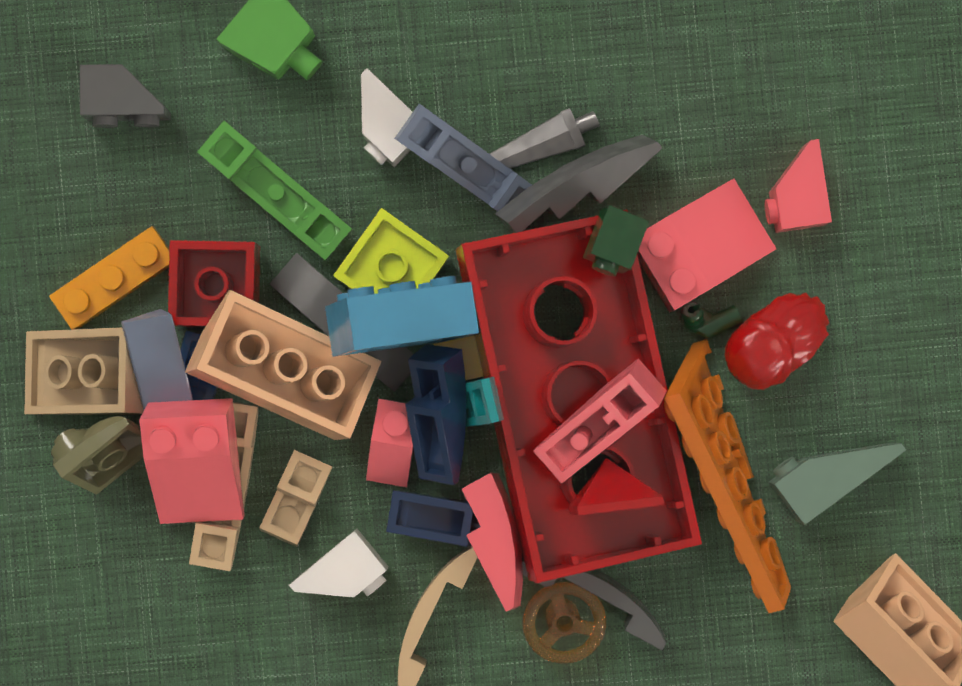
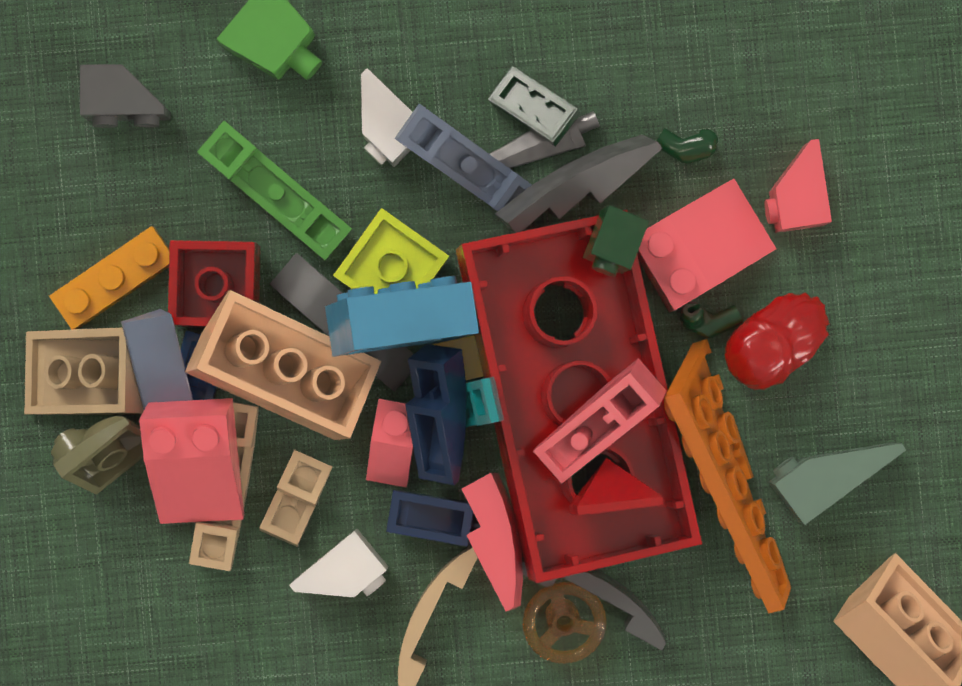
none -> plate [488,66,580,147]
none -> dark green arm [656,128,718,164]

